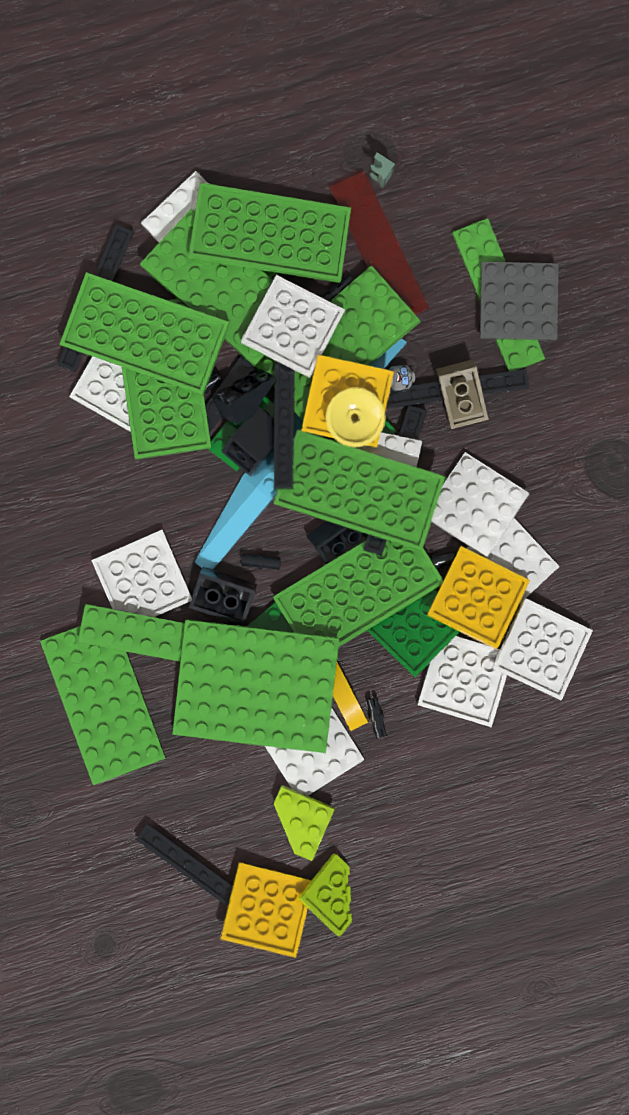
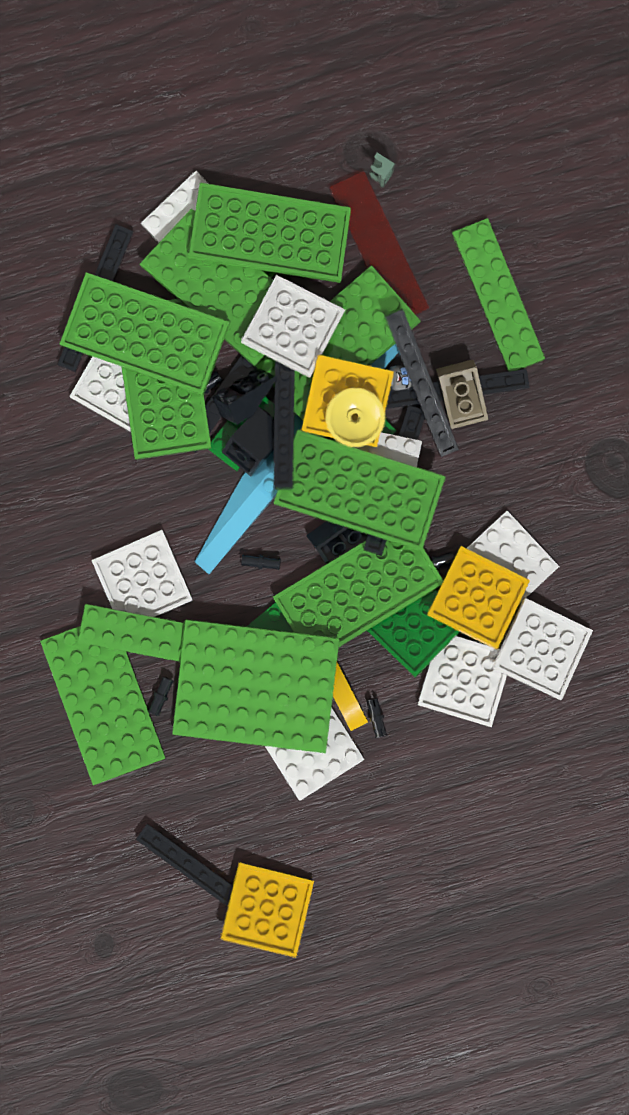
black slope [189,567,257,626] -> none
lime plate [274,785,335,861] -> none
lime plate [298,854,352,937] -> none
black pin [321,275,353,302] -> none
white plate [431,452,529,557] -> none
dark grey plate [480,262,558,341] -> none
none -> black pin [148,676,174,716]
none -> black plate [384,308,459,457]

